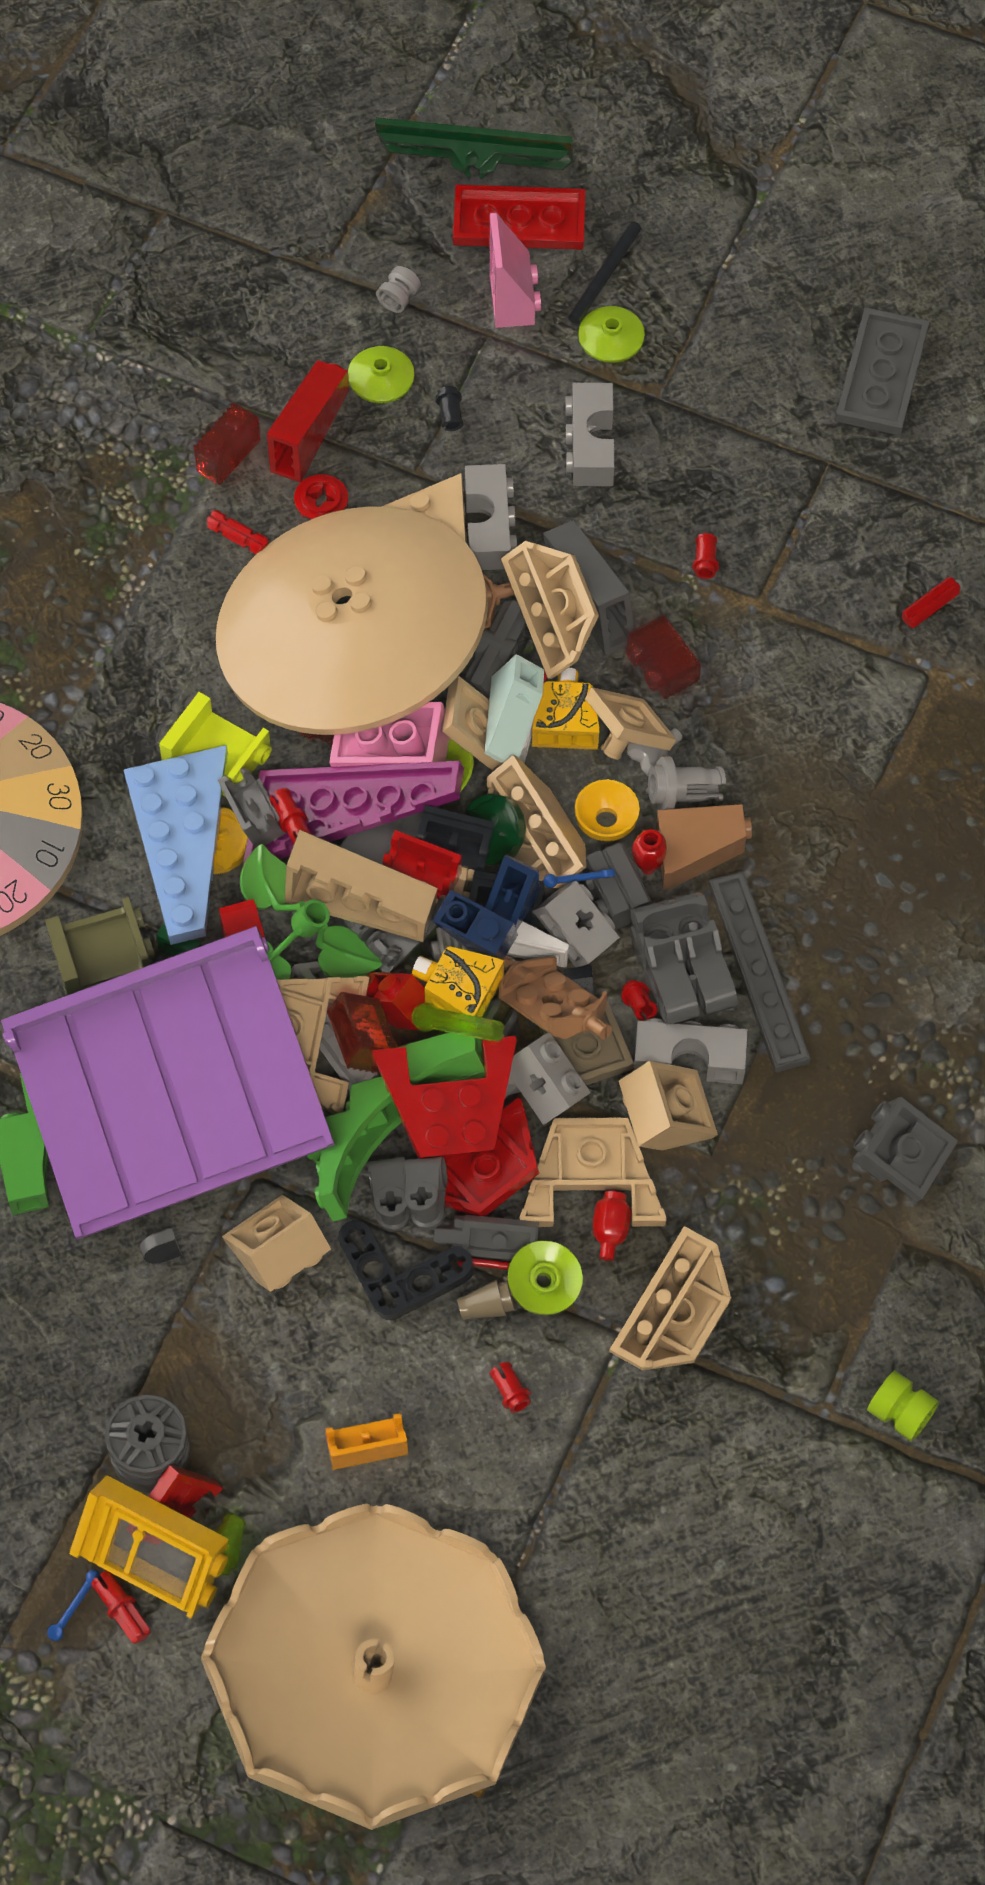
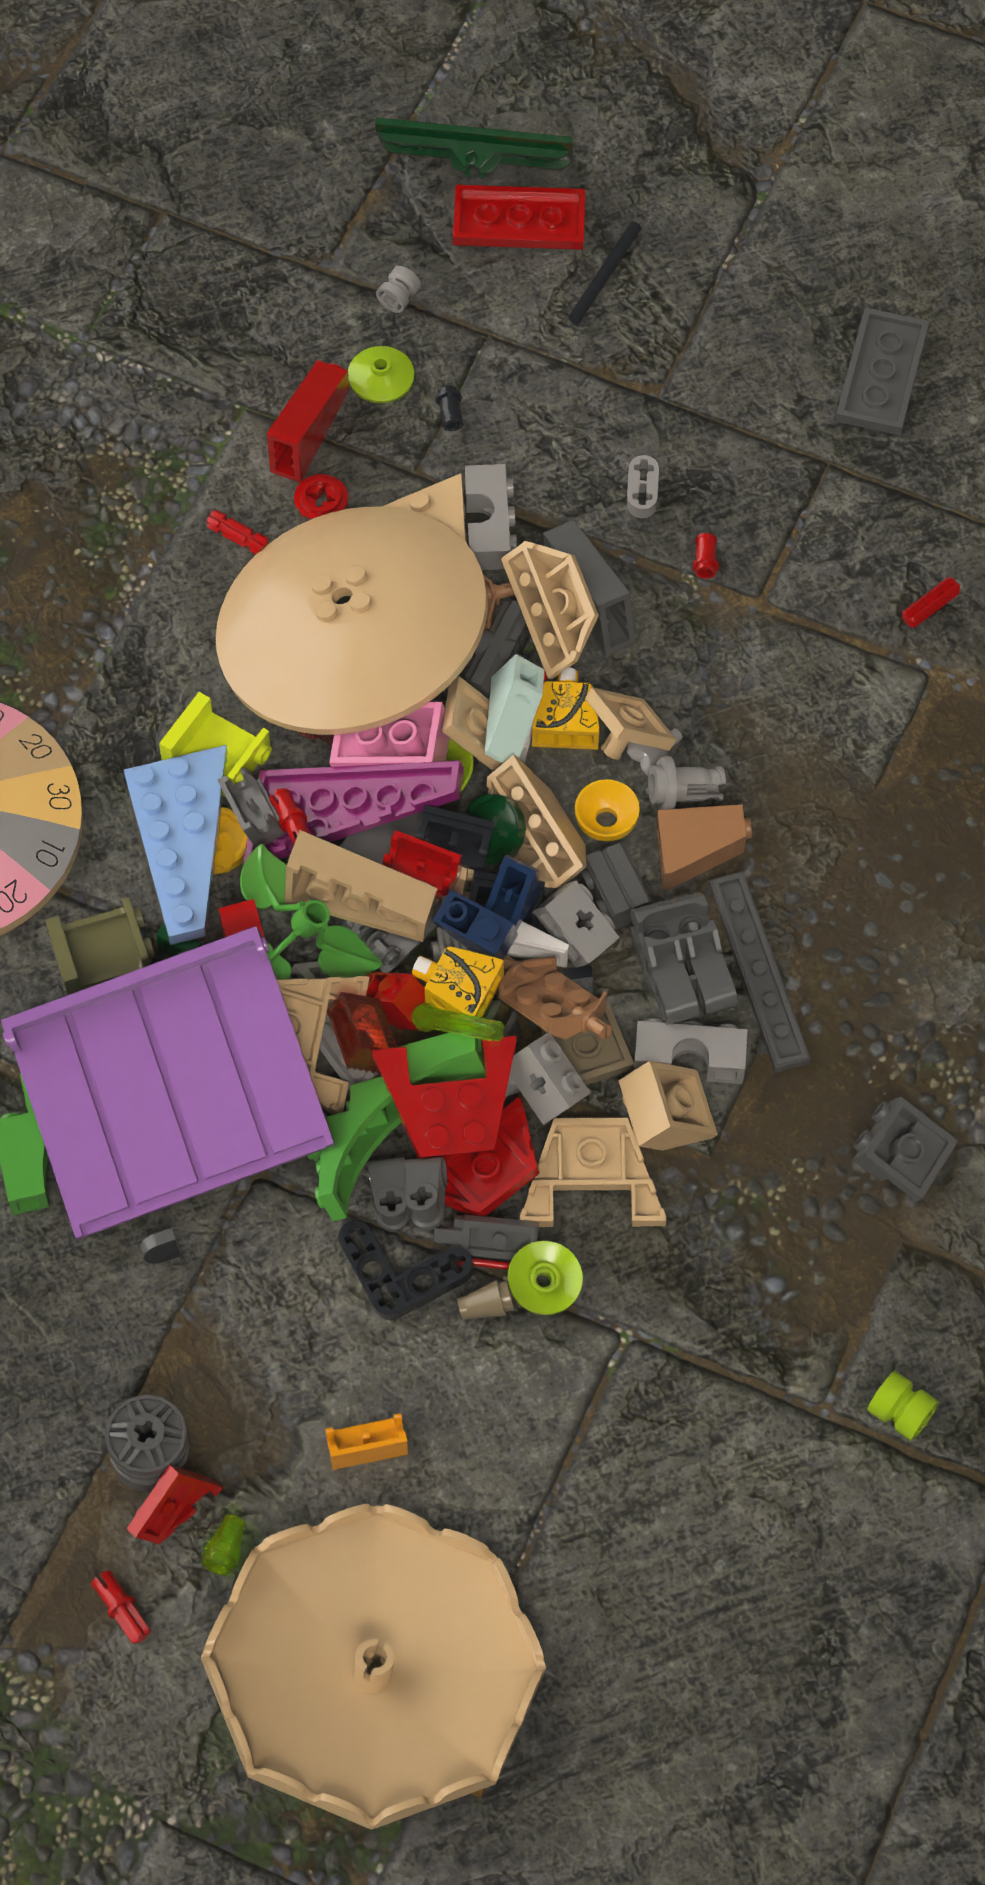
blue hinge [47,1569,101,1642] -> none
yellow door [69,1475,229,1618] -> none
clear red brick [193,403,261,485] -> none
tan slope [222,1194,331,1292] -> none
red pin [489,1362,531,1413] -> none
bright pink slope [490,213,541,328] -> none
blue hinge [543,869,616,888] -> none
light grey arch [565,383,614,486] -> none
lime dish [578,306,645,363] -> none
red plant [593,1191,632,1261] -> none
tan wedge [609,1226,731,1371] -> none
red pin [621,980,658,1021] -> none
clear red brick [625,615,701,699] -> none
red plant [632,829,667,875] -> none
none -> light grey beam [627,455,659,518]

